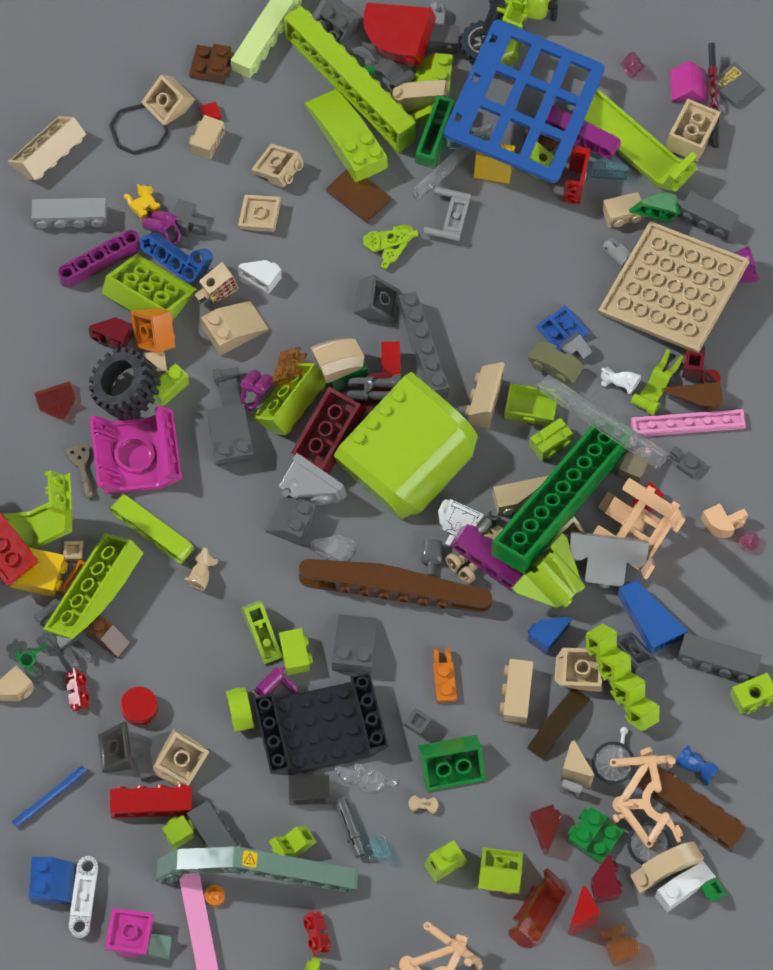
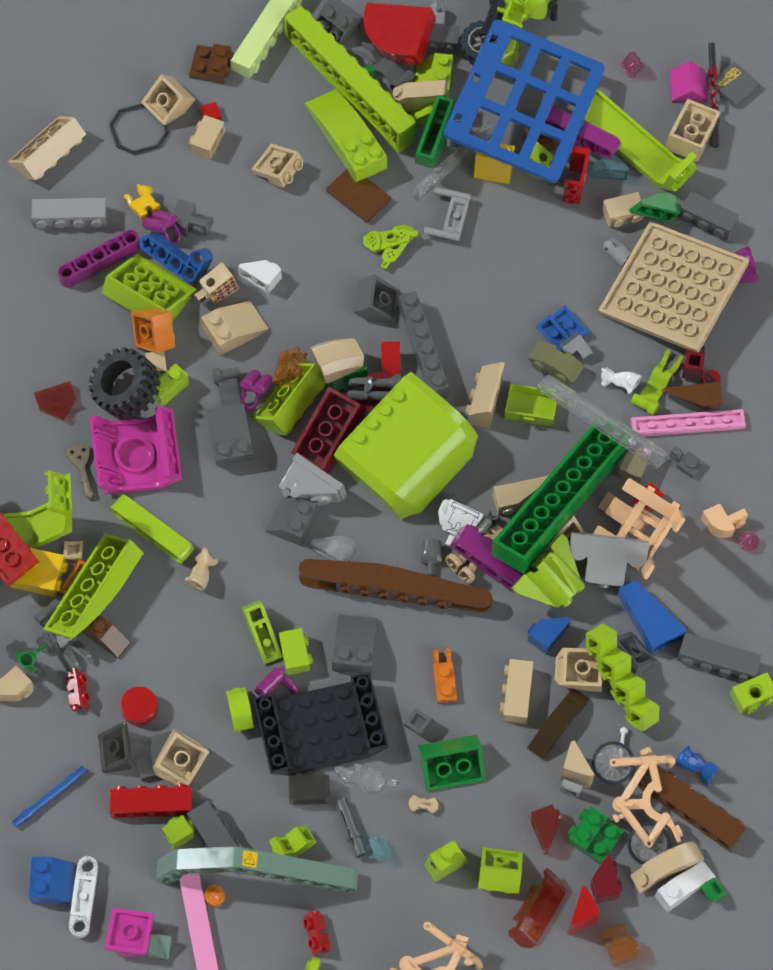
dark red slope [88,317,133,350] -> none
tan plate [238,195,281,232] -> none
lime brick [529,418,574,461] -> none

